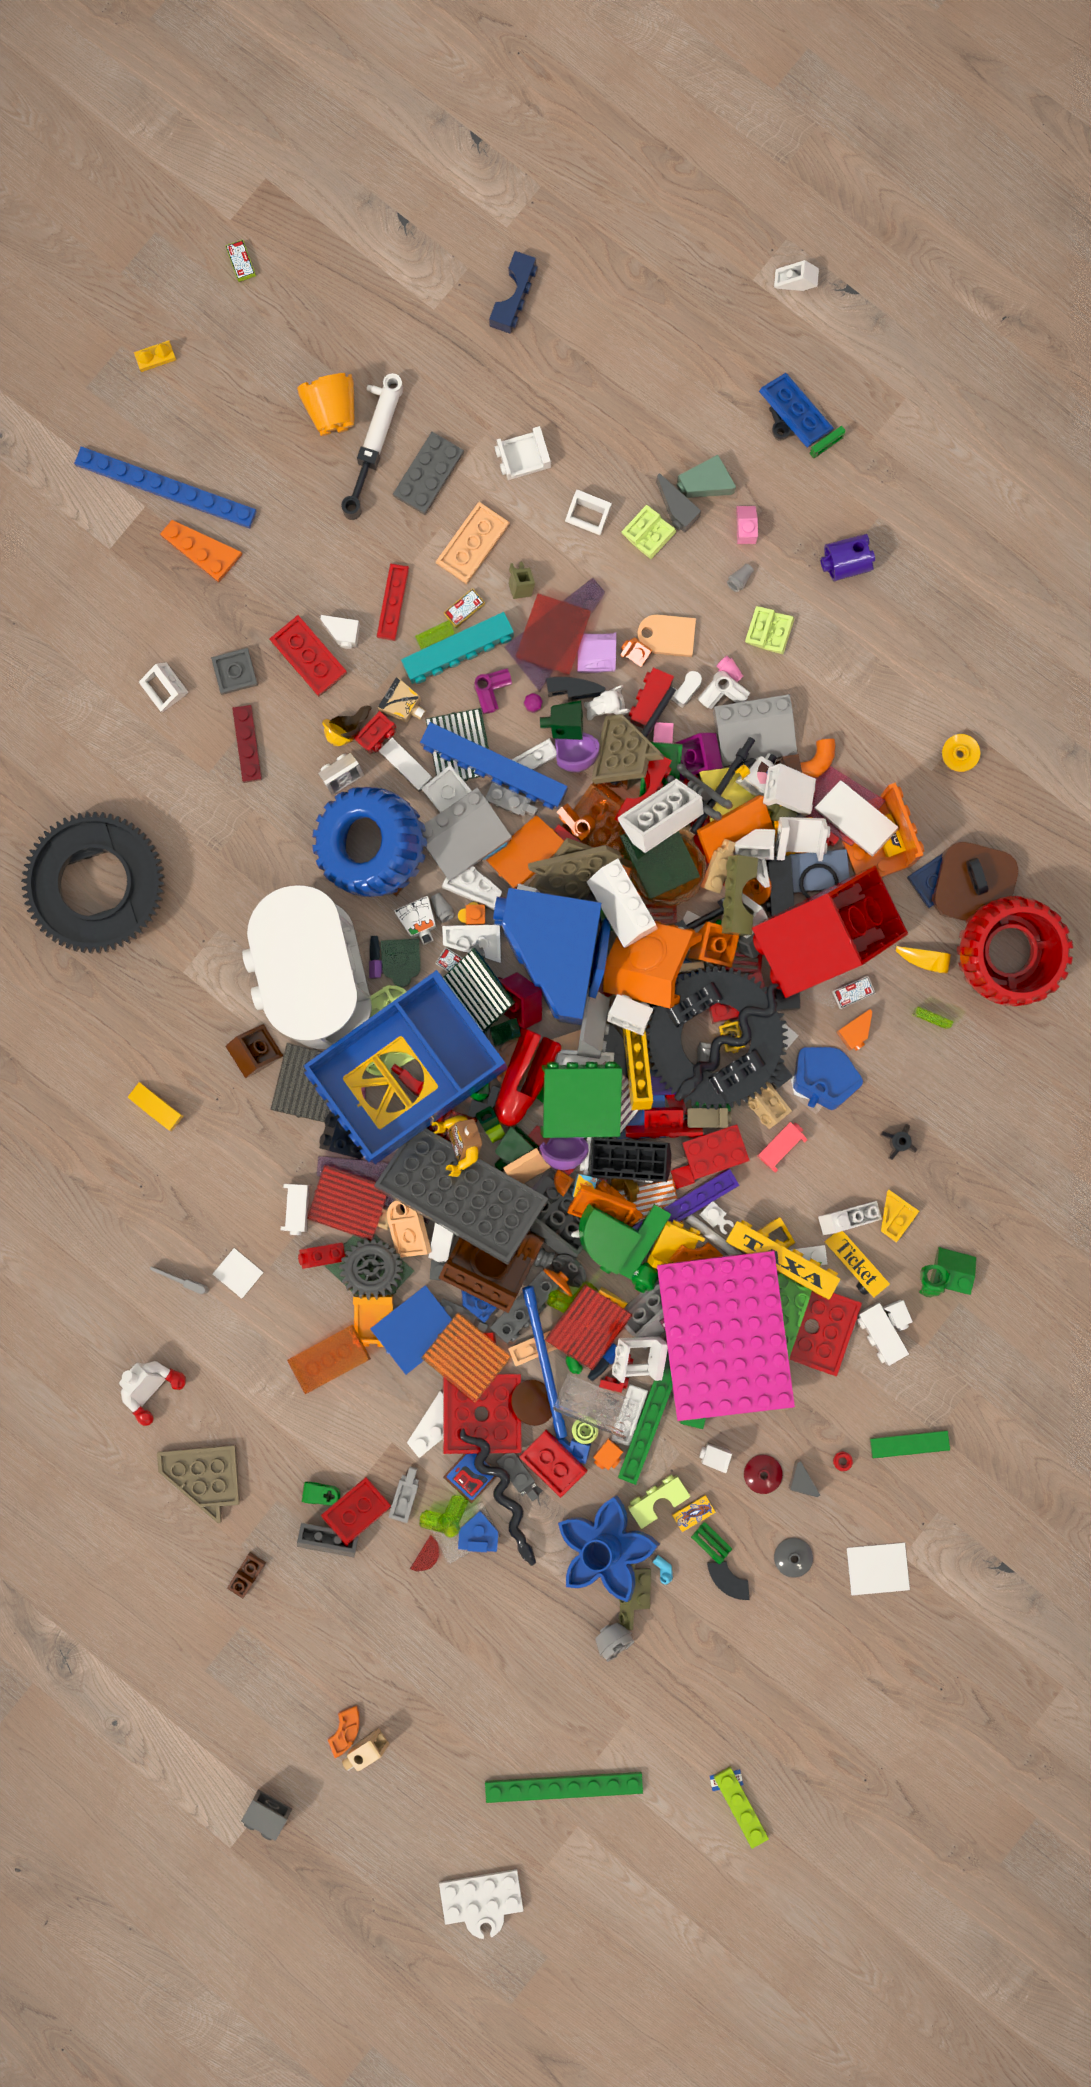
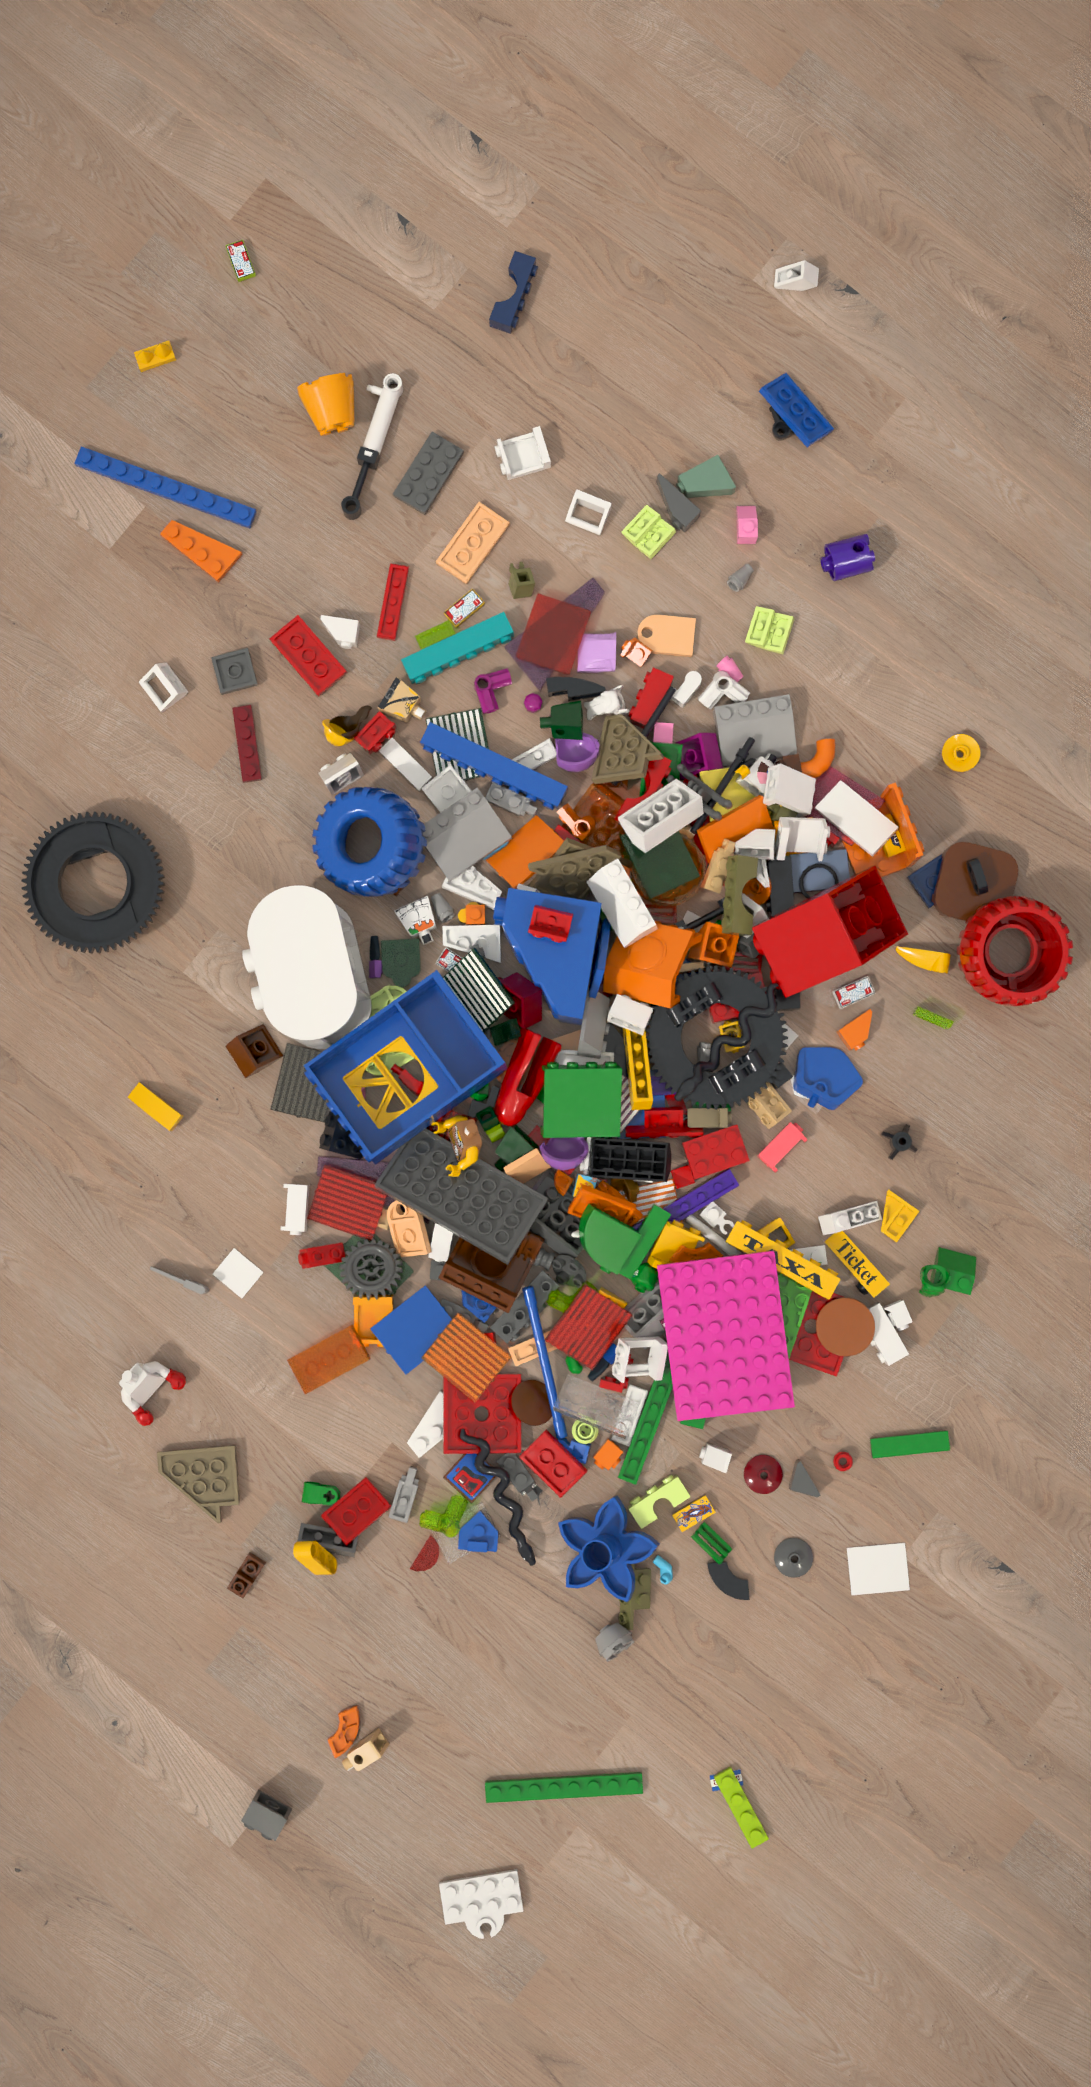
orange dish [543,1268,573,1297] -> none
green tile [809,426,846,458] -> none
none -> yellow beam [293,1541,337,1575]
none -> red bracket [528,905,573,943]
none -> dark orange tile [816,1297,875,1356]

